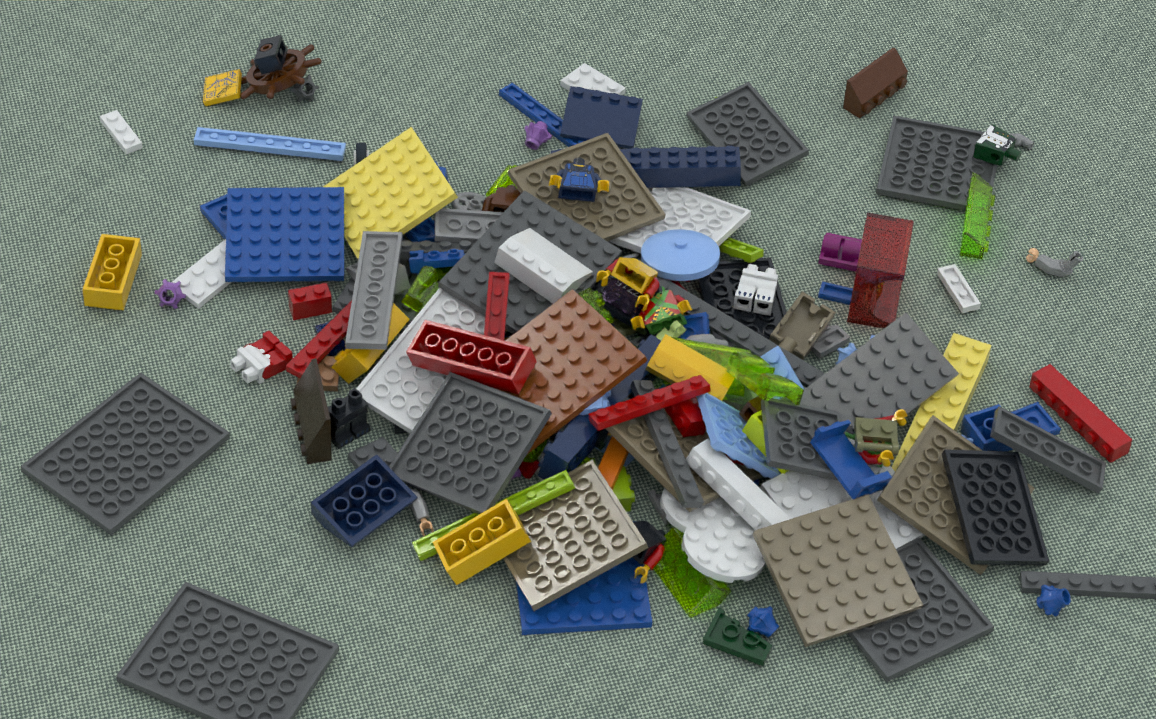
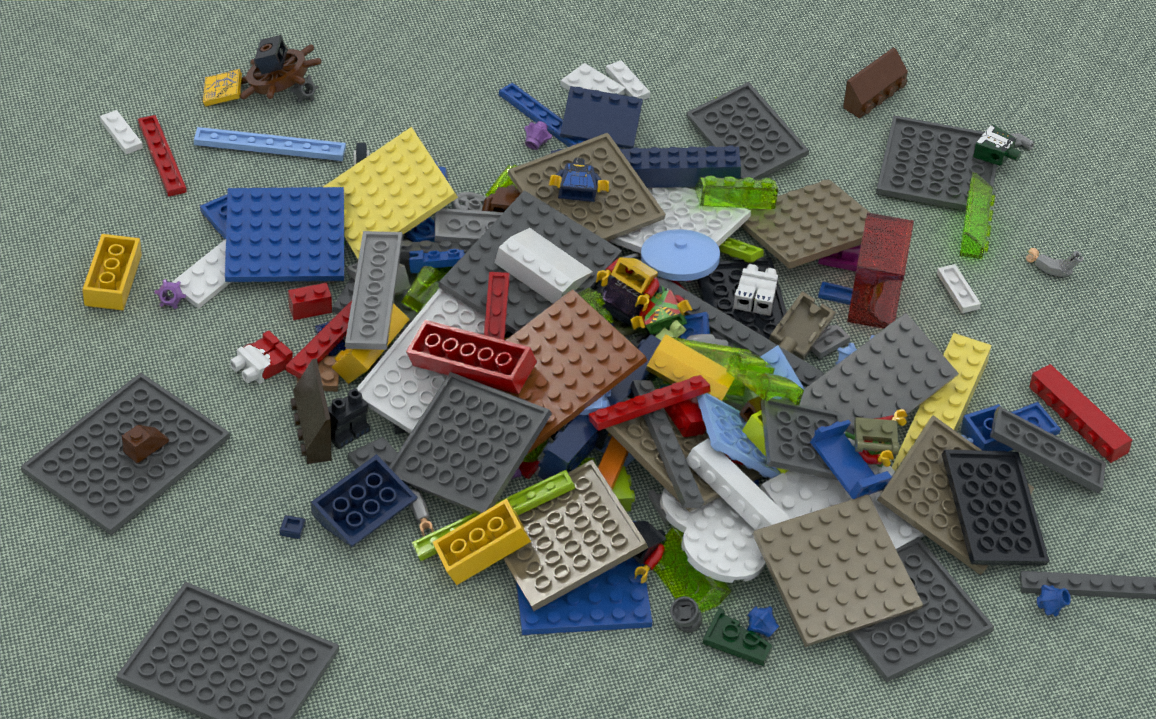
none -> reddish brown slope [122,425,169,463]
none -> red tile [138,115,187,197]
none -> dark blue tile [279,515,306,539]
none -> white plate [606,60,650,100]
none -> dark grey wheel [670,596,703,633]
none -> clear neon green slope [695,176,778,209]
none -> dark tan plate [741,179,890,269]

